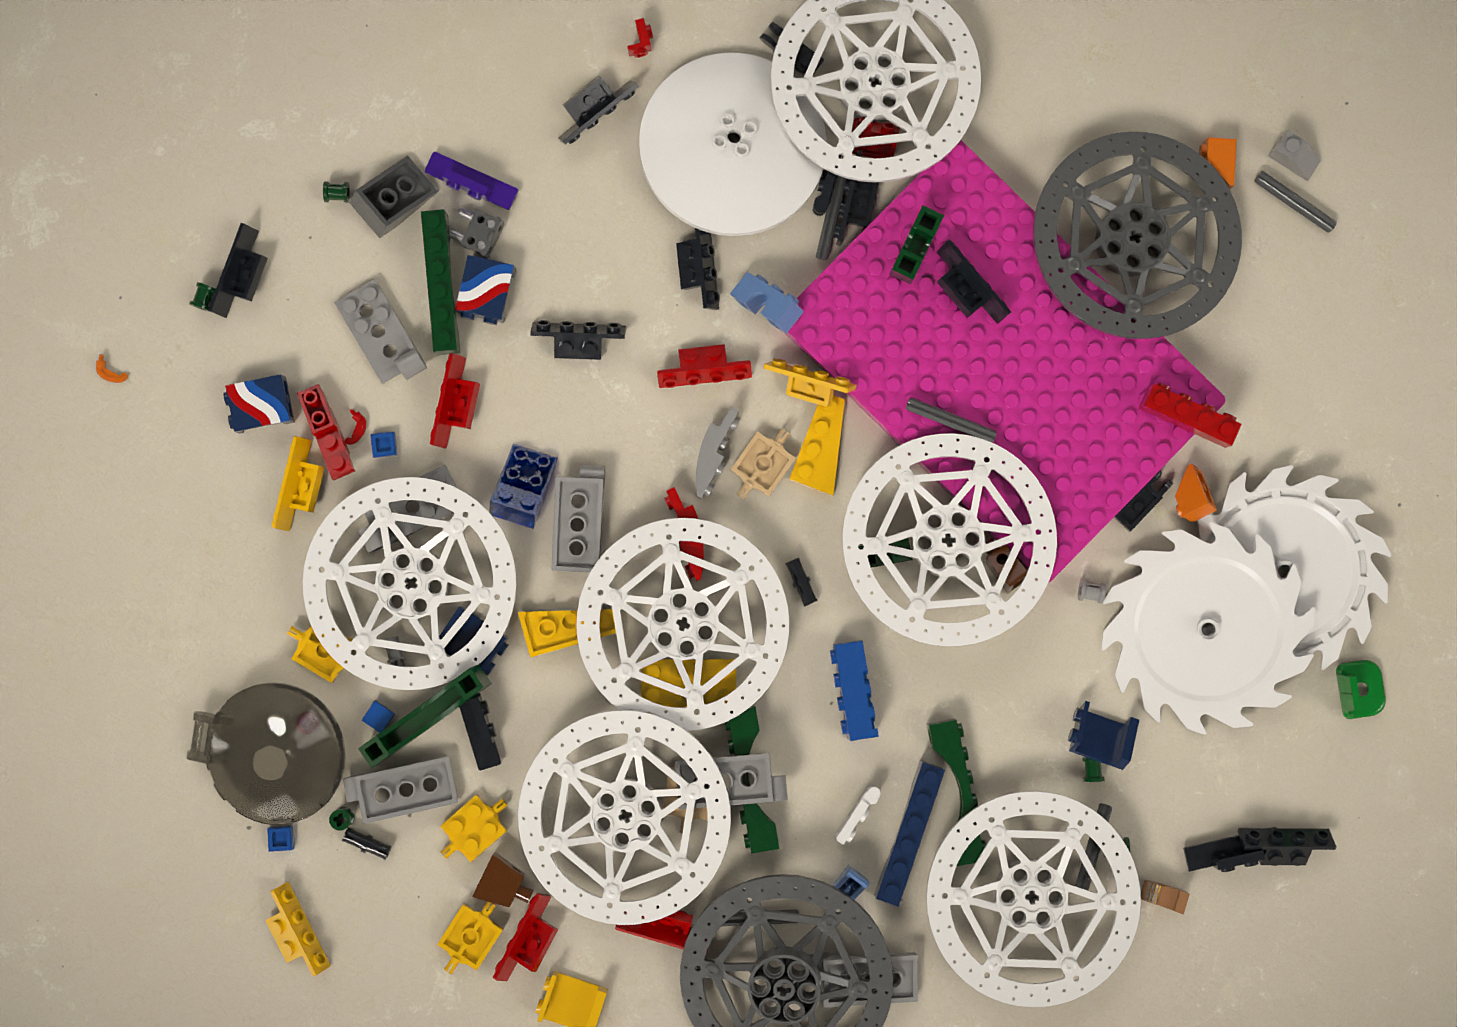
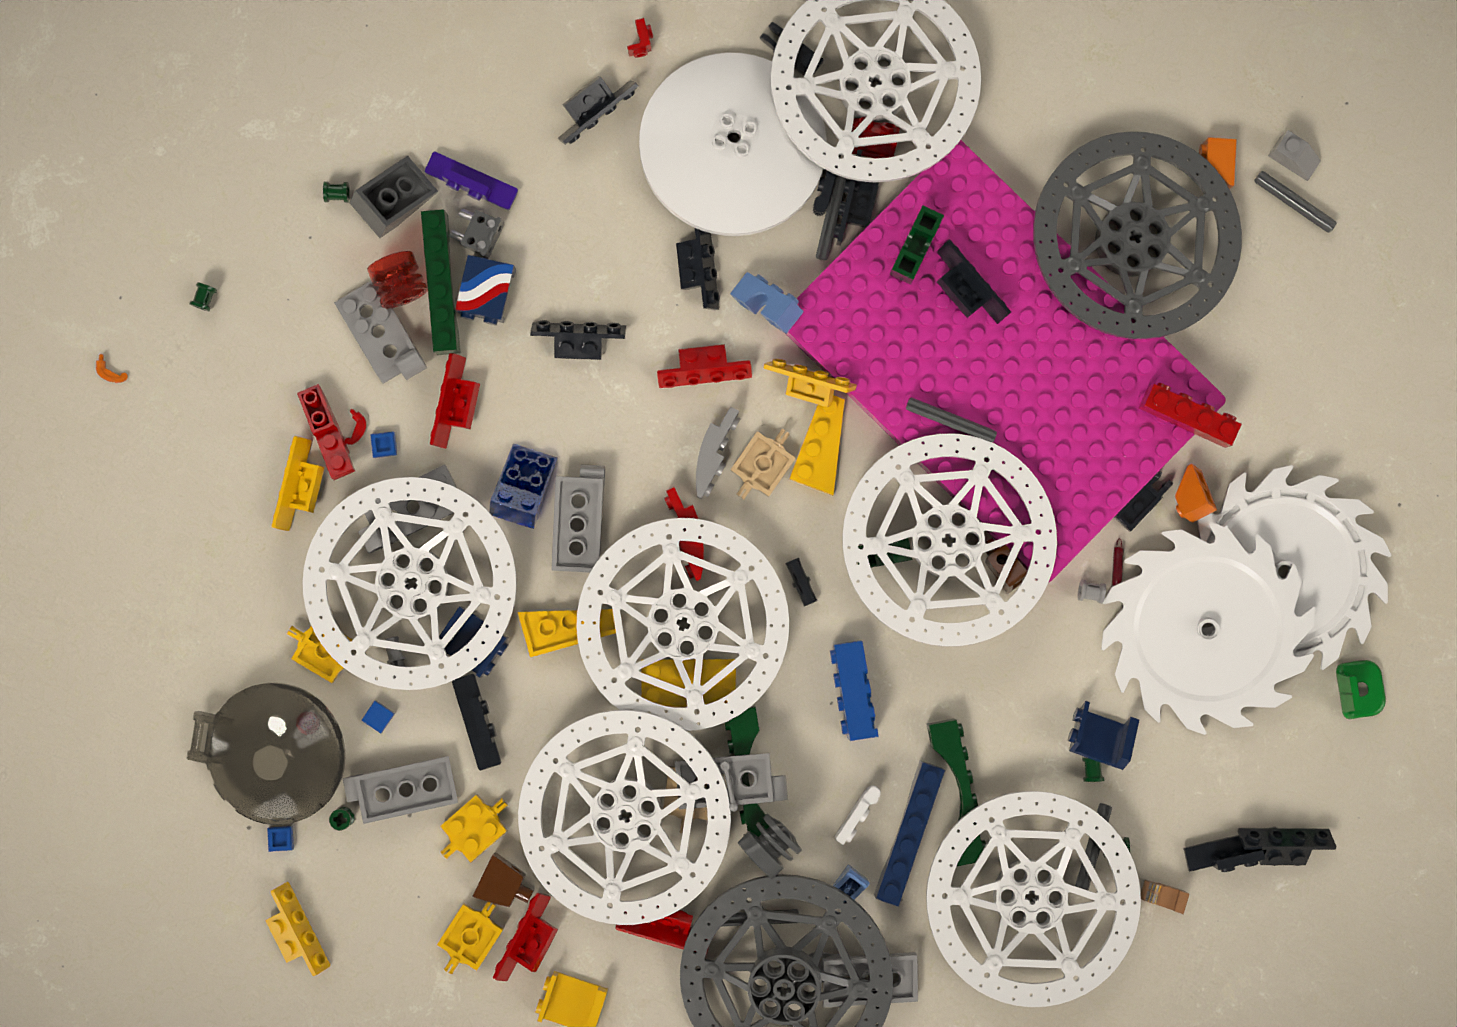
black bracket [208,223,268,318] -> none
panel [223,374,295,434] -> none
black pin [342,827,392,860] -> none
dark green arch [358,664,492,768] -> none
none -> clear red wheel [367,251,428,309]
none -> light grey hinge [720,761,738,812]
none -> dark grey wheel [738,813,802,879]
none -> dark red piece [1111,538,1124,588]

